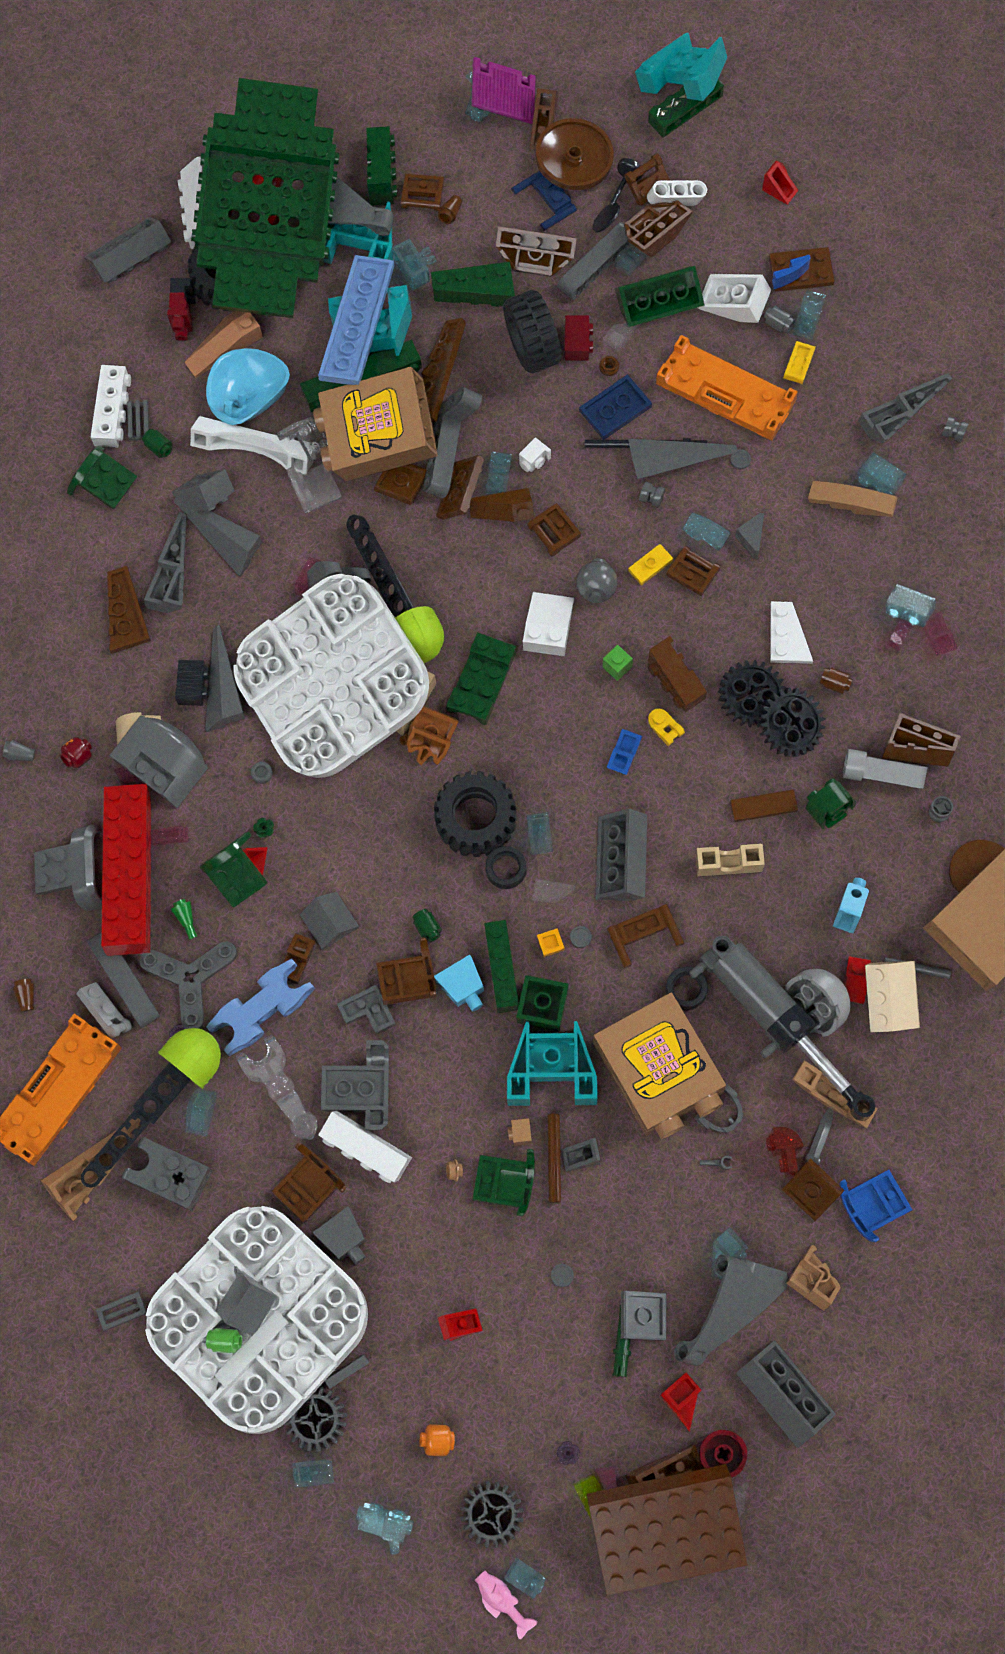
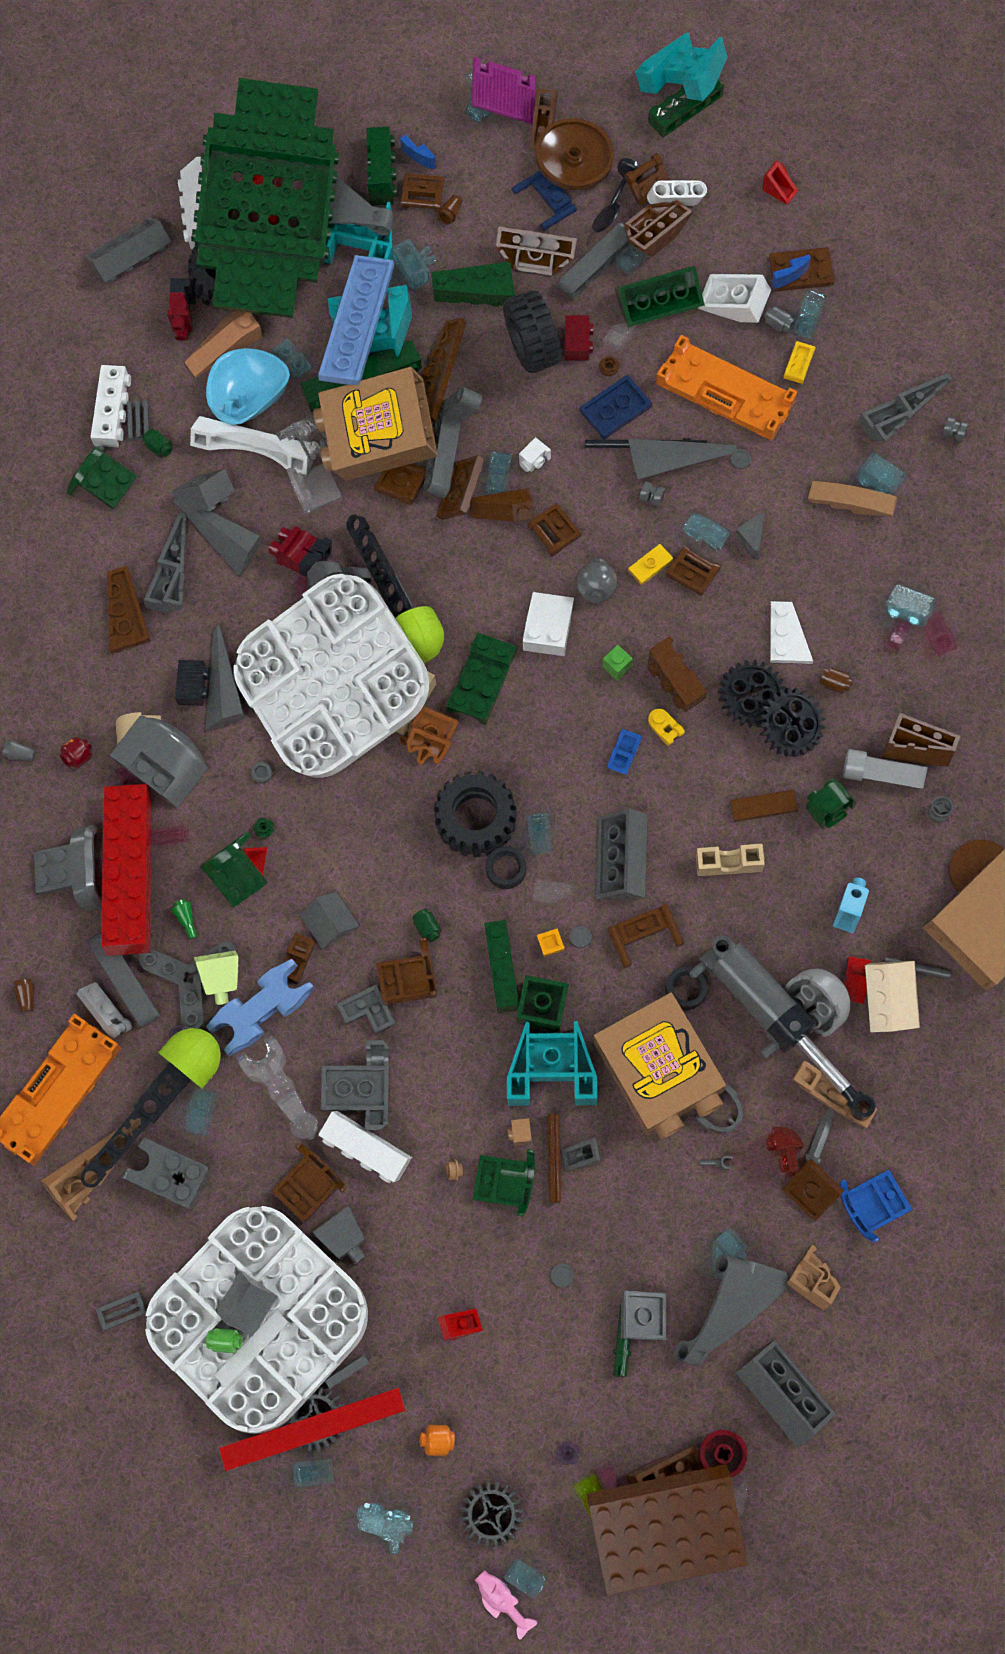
medium azure torso [434,955,484,1012] -> none
red slope [659,1372,701,1432] -> none
none -> yellowish green torso [194,951,238,1005]
none -> red tile [219,1388,406,1471]
none -> dark red hips [269,526,332,577]
none -> clear light blue slope [272,339,313,380]
none -> blue slope [400,135,436,169]

